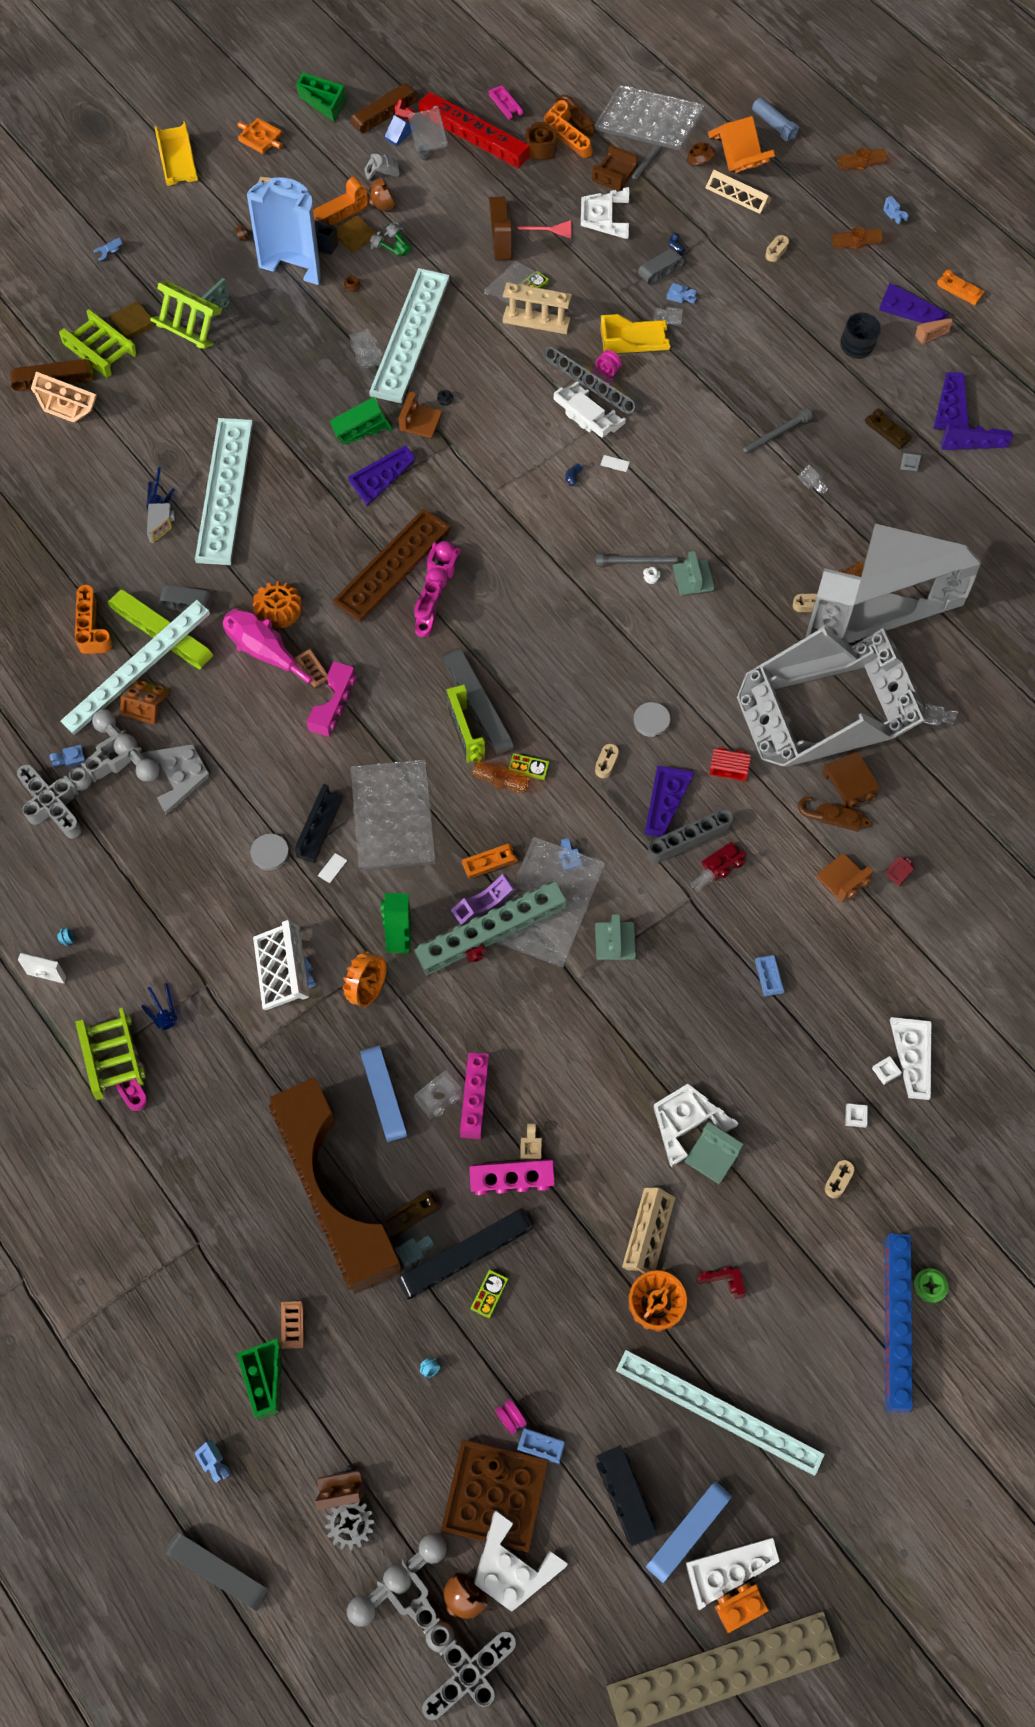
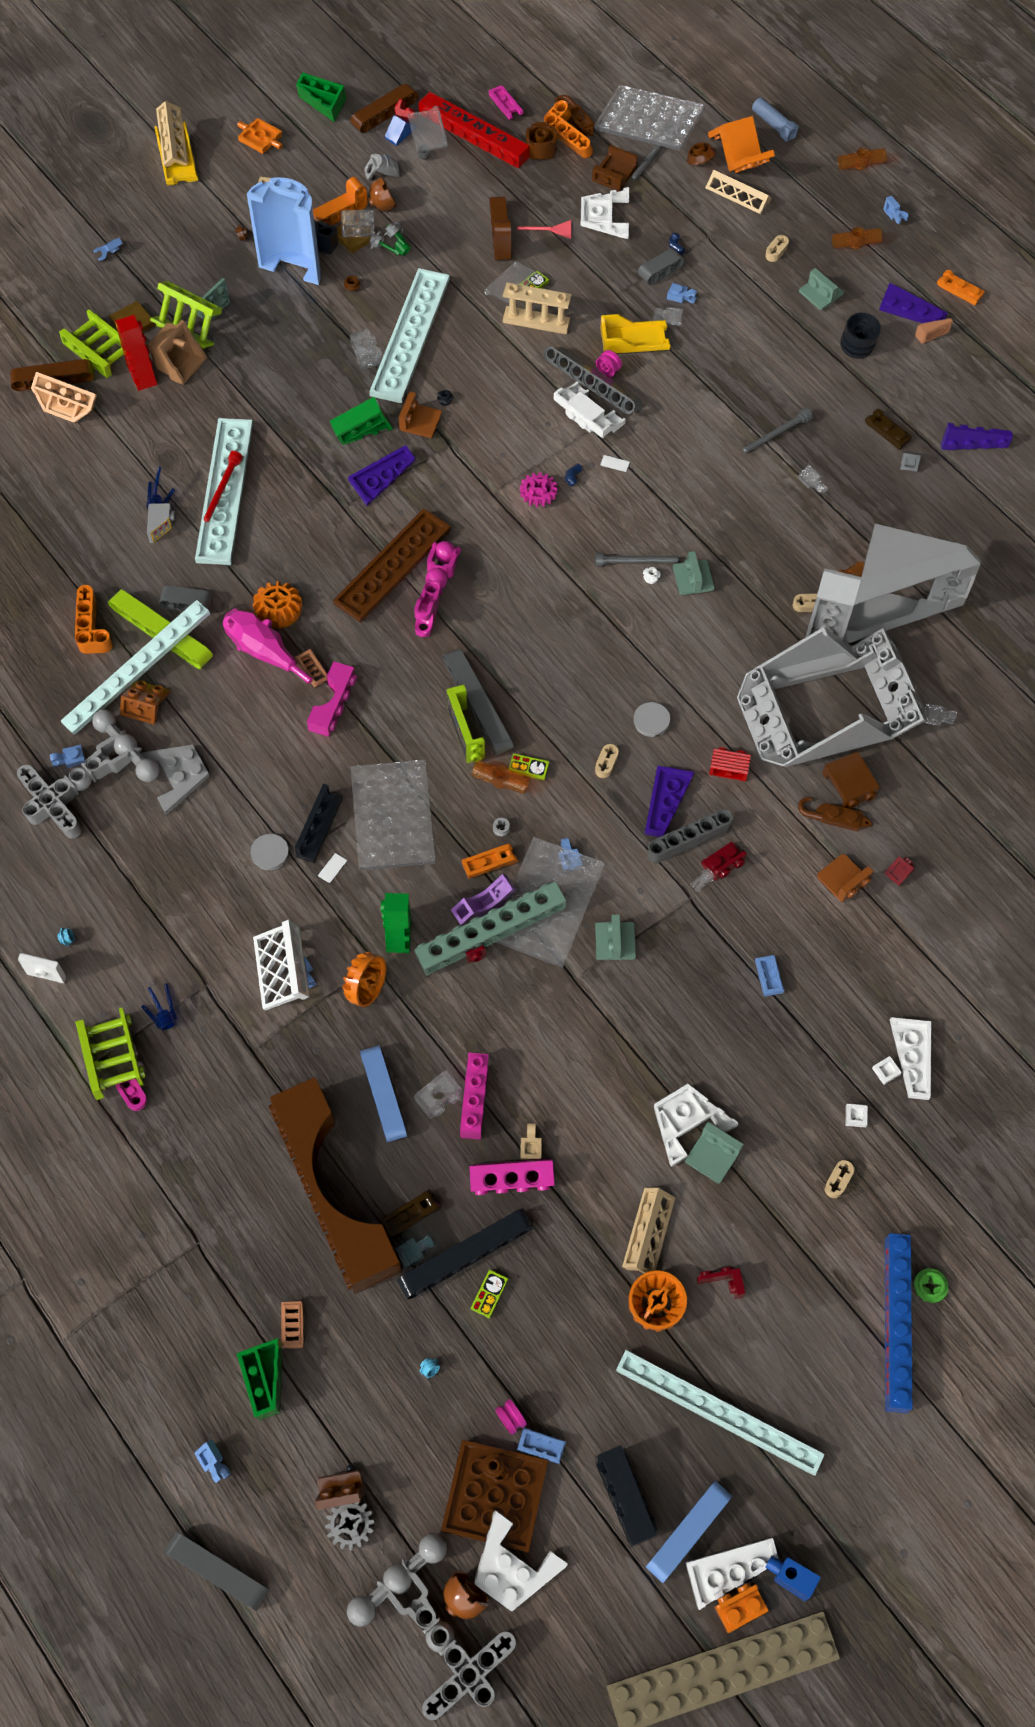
dark purple wing [933,372,968,430] -> none
none -> red wedge [115,315,157,391]
none -> medium nougat piece [148,320,207,385]
none -> tan fence [156,101,188,167]
none -> red piece [203,451,243,522]
none -> clear brick [341,210,375,237]
none -> light grey bush [493,818,510,837]
none -> dark pink gear [520,472,557,508]
none -> blue torso [765,1555,821,1602]
none -> sand green bracket [799,268,844,310]

